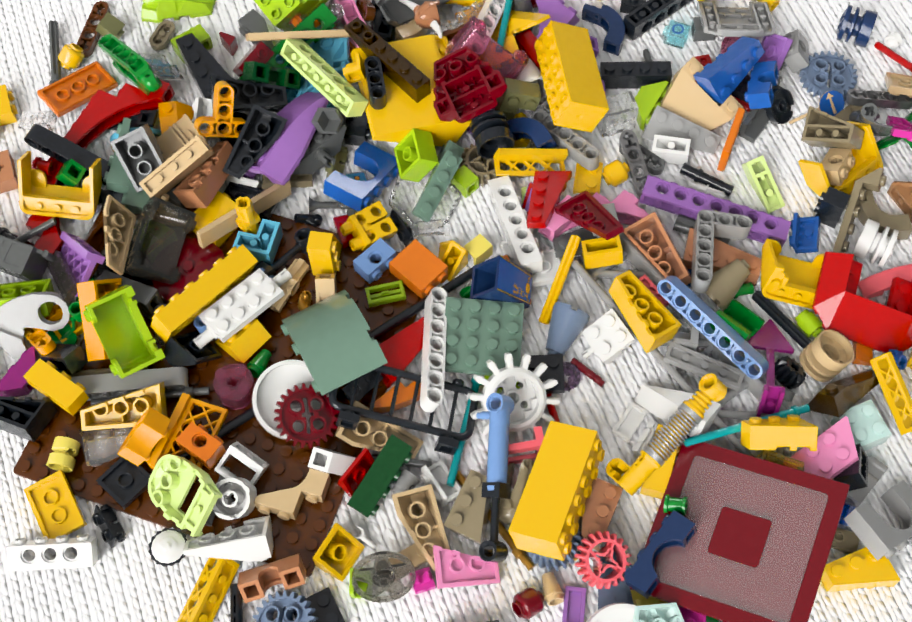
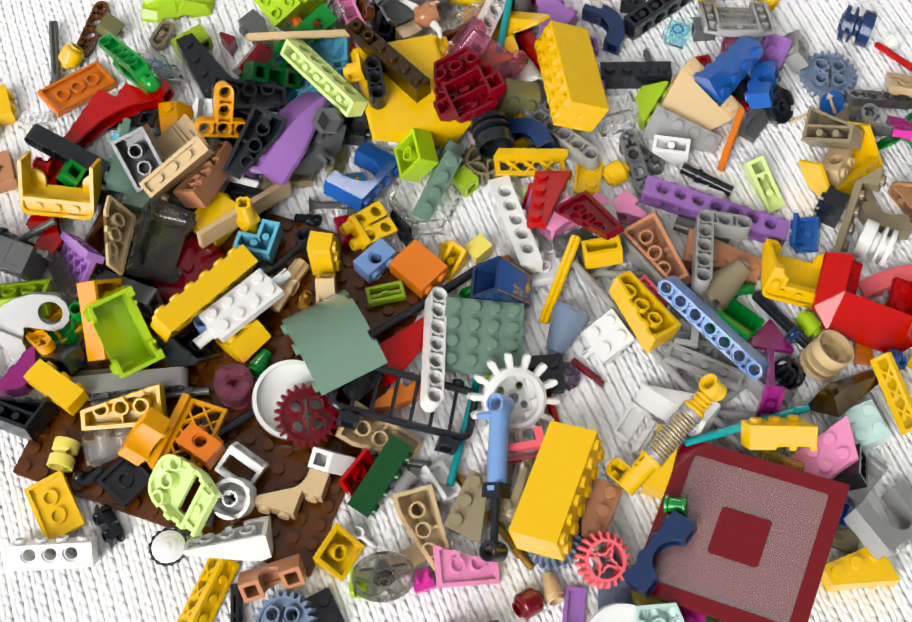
none -> black arm [72,466,104,486]
none -> dark blue bush [785,326,804,345]

